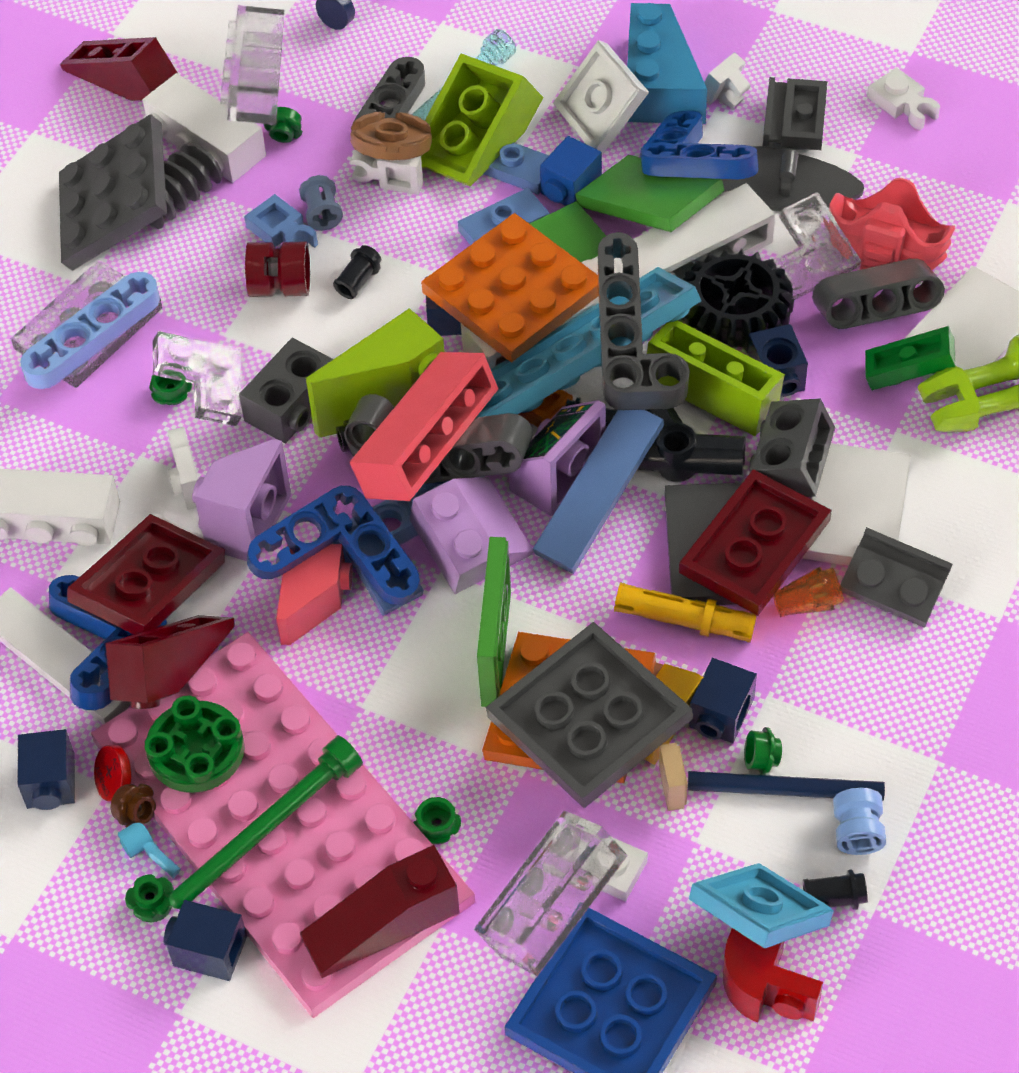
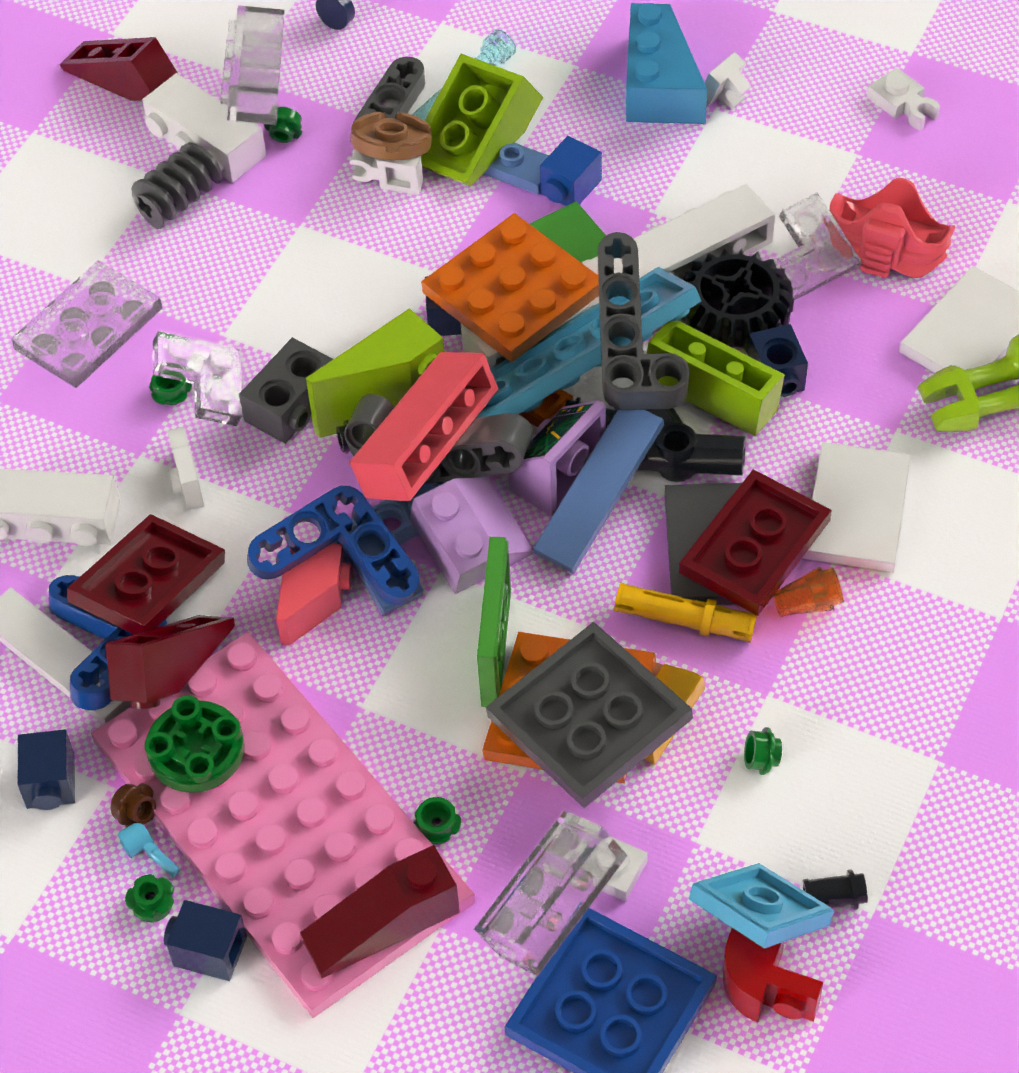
light blue beam [20,272,160,389] -> none
dark grey plate [59,114,167,271] -> none
red piece [94,745,132,801] -> none
green piece [169,735,363,909] -> none
lavender slope [192,438,292,561] -> none
medium blue plate [244,194,318,248] -> none
dark red wheel [245,241,311,297] -> none
sand blue bush [299,175,343,231] -> none
black pin [333,245,382,300] -> none
medium blue plate [458,188,550,245] -> none
white tile [552,40,649,155] -> none
bright green tile [575,155,724,232] -> none
blue beam [640,110,759,179] -> none
tan tile [659,742,688,811] -> none
dark blue bar [688,771,885,801] -> none
dark blue brick [689,657,757,744] -> none
dark grey shield [722,146,864,211] -> none
dark grey brick [749,398,835,497] -> none
dark grey plate [762,77,828,151] -> none
dark grey beam [812,258,945,329] -> none
light blue wheel [833,788,886,855] -> none
dark grey plate [839,527,953,628] -> none
green plate [865,326,956,391] -> none

